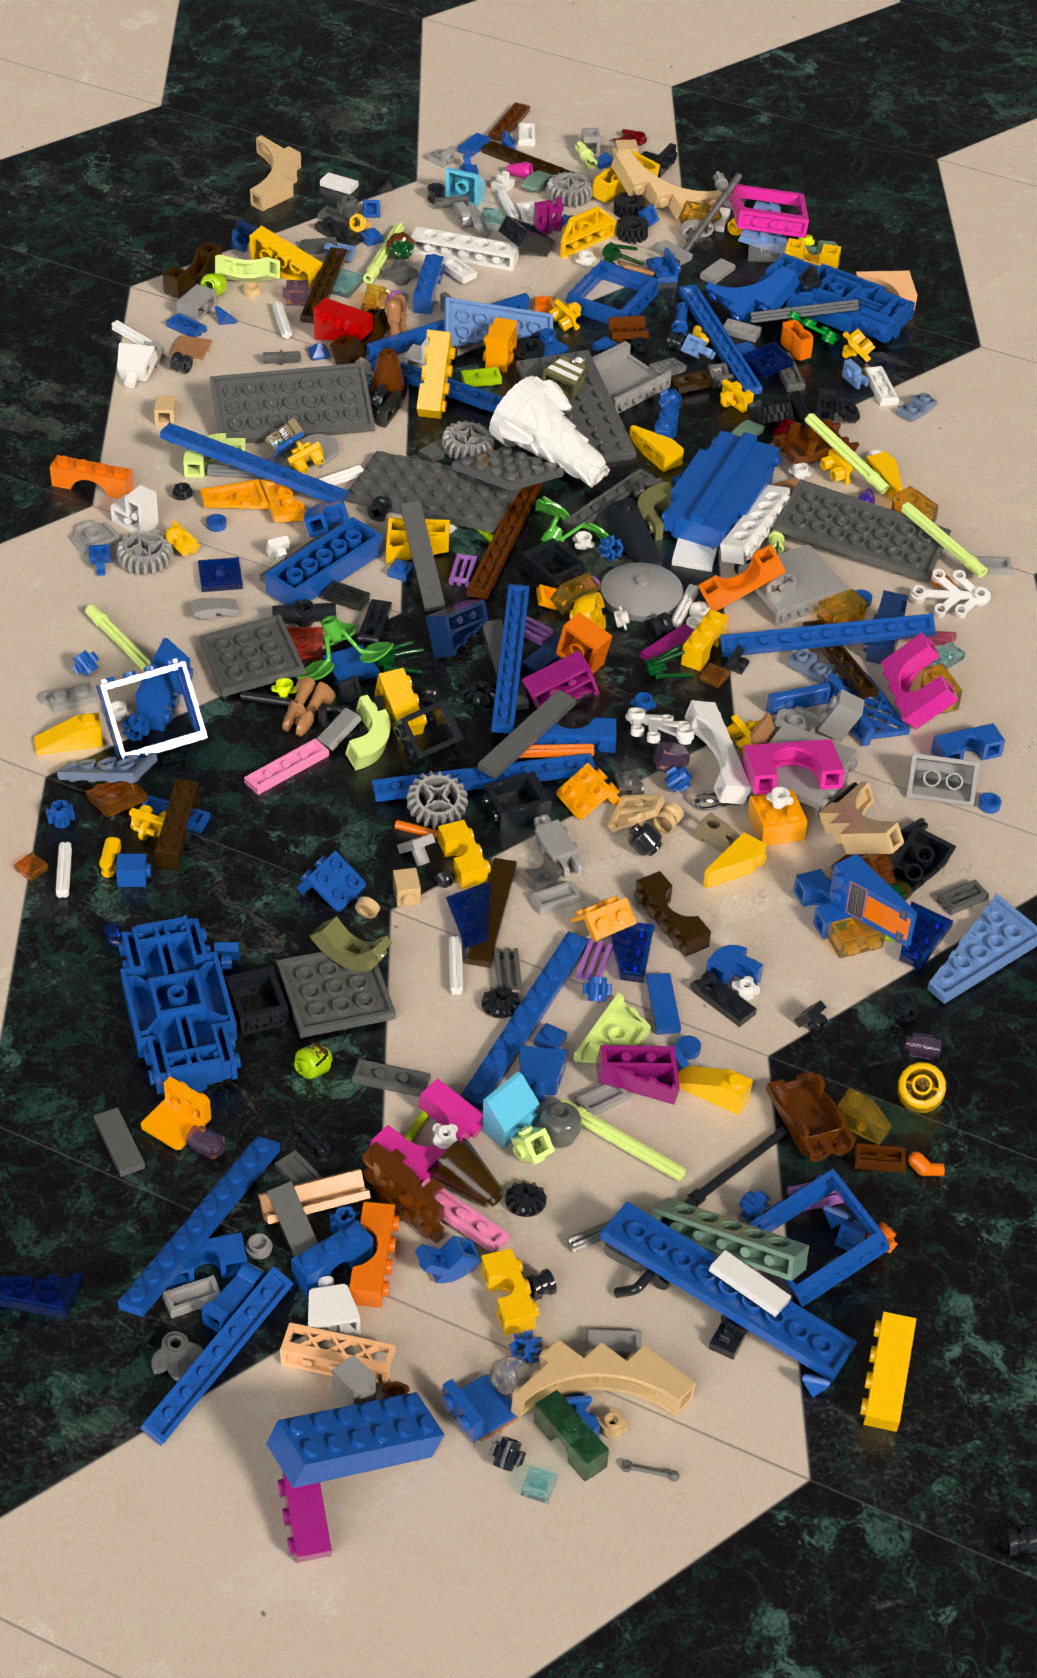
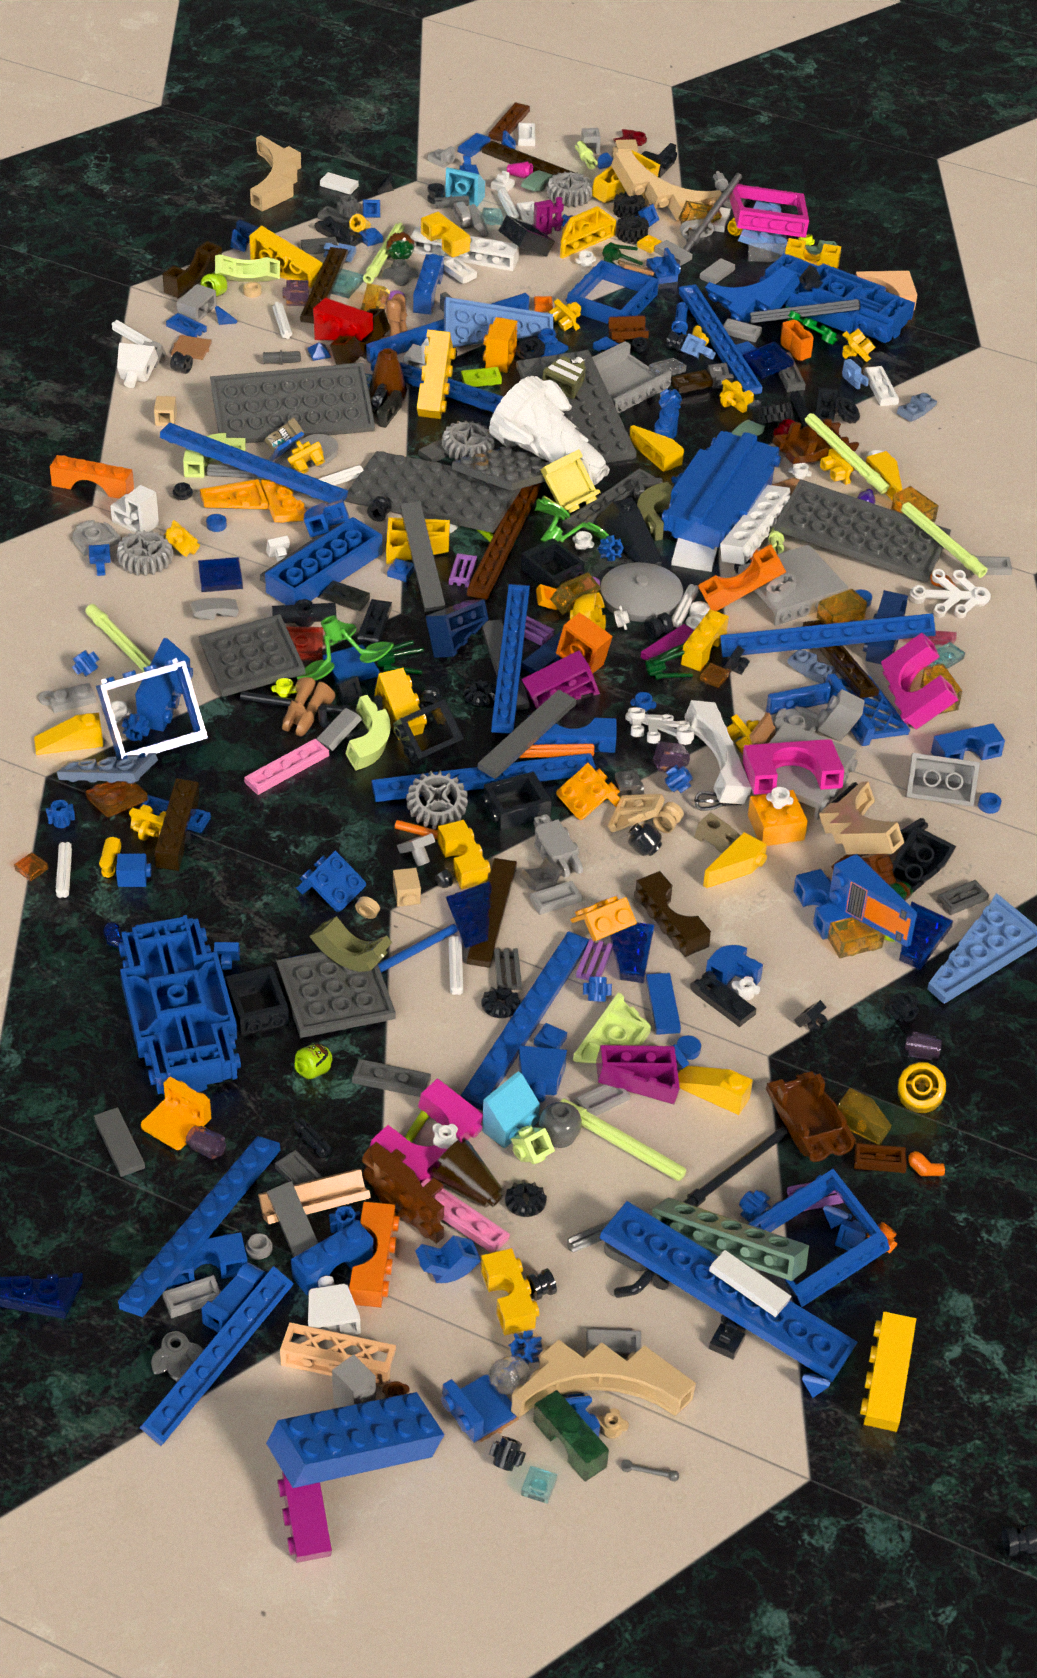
none -> blue bar [378,924,458,973]
none -> yellow arch [421,212,471,258]
none -> light yellow panel [540,449,601,513]
none -> yellow tile [637,235,662,254]

